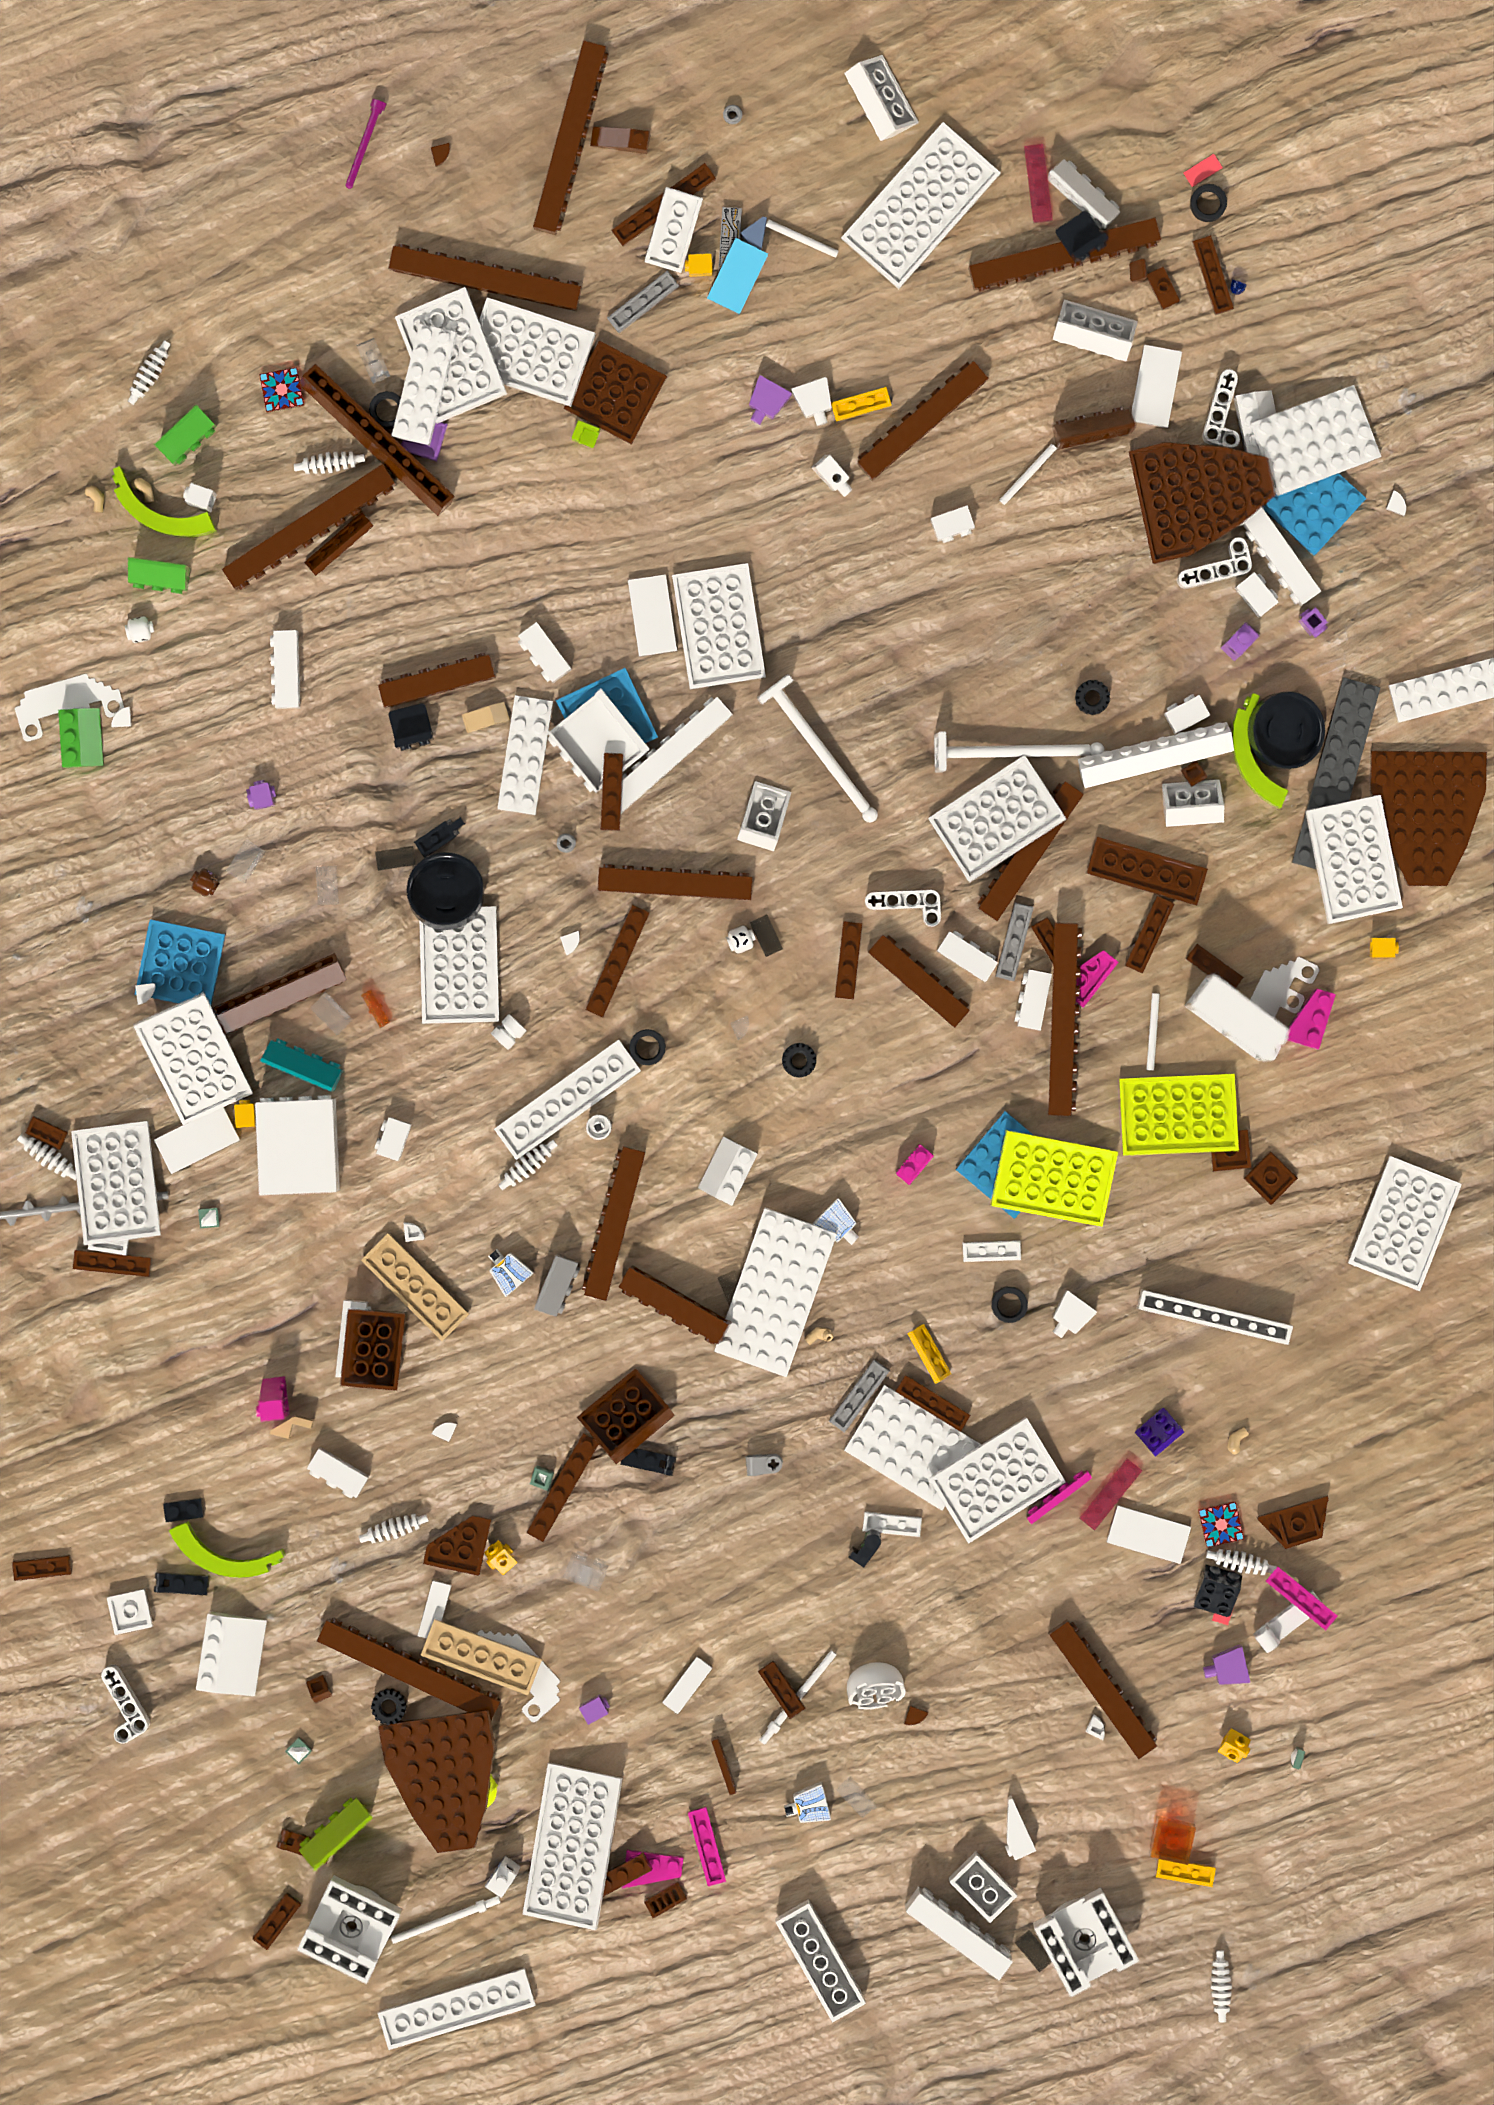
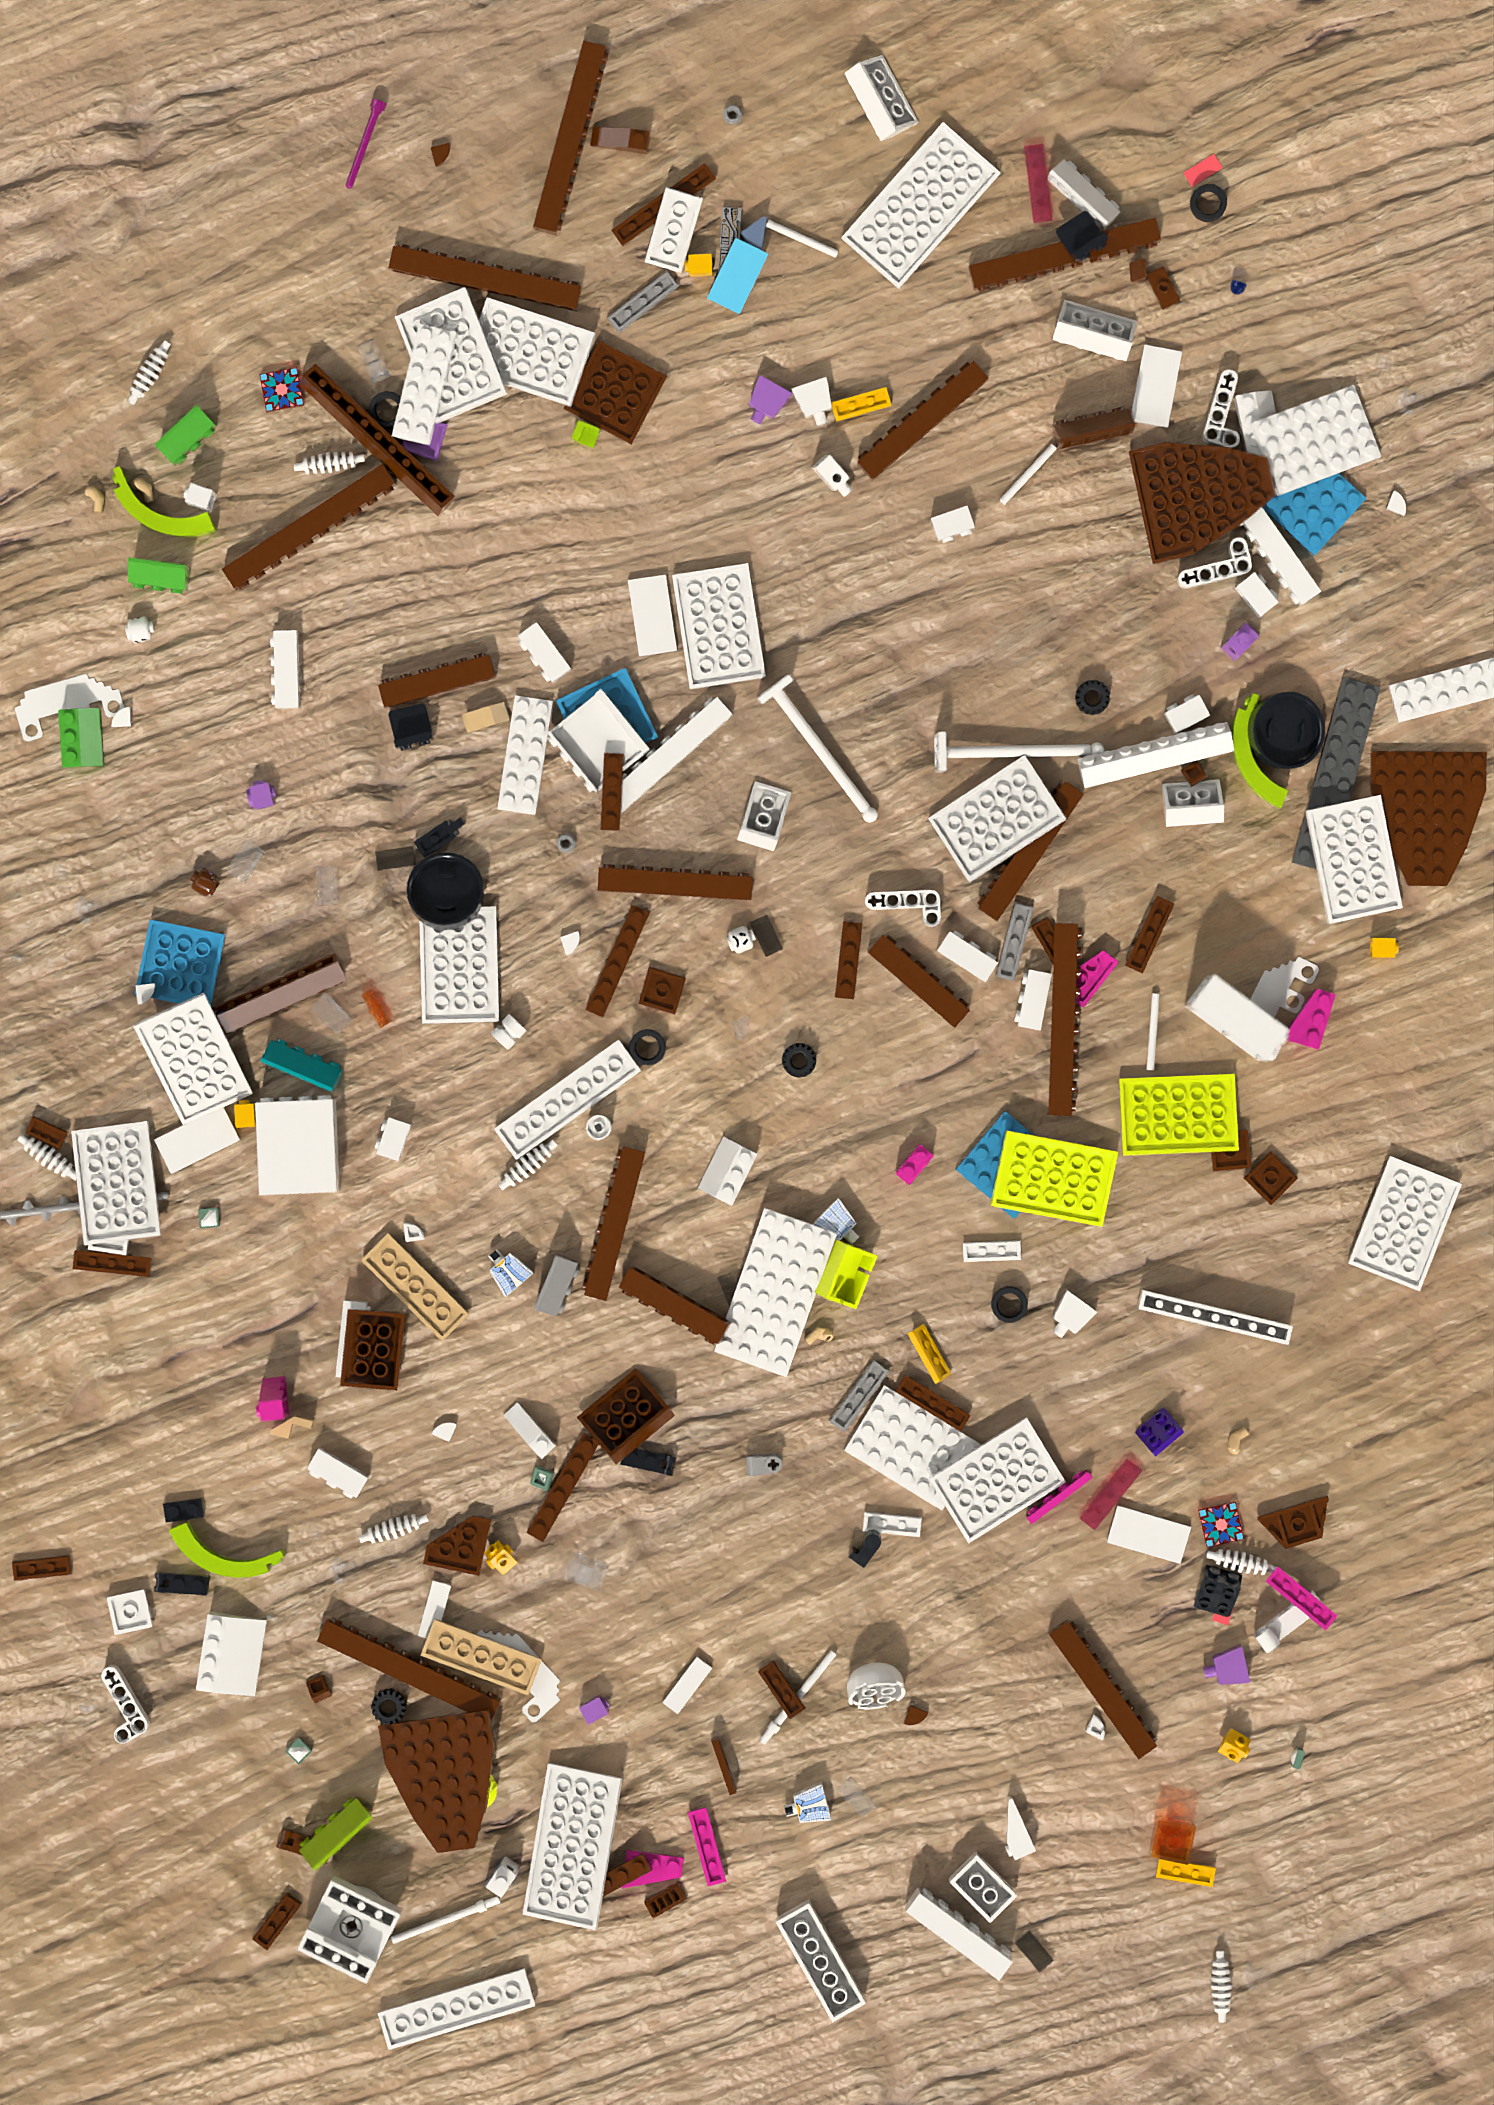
reddish brown plate [304,513,374,576] -> none
white piece [1033,1887,1139,1997] -> none
reddish brown plate [1086,837,1208,906] -> none
reddish brown tile [1186,944,1244,990] -> none
reddish brown plate [1192,235,1234,315] -> none
medium lavender brick [1298,608,1328,638] -> none
none -> white slope [504,1402,556,1459]
none -> reddish brown tile [638,967,686,1014]
none -> neon yellow piece [815,1239,878,1309]

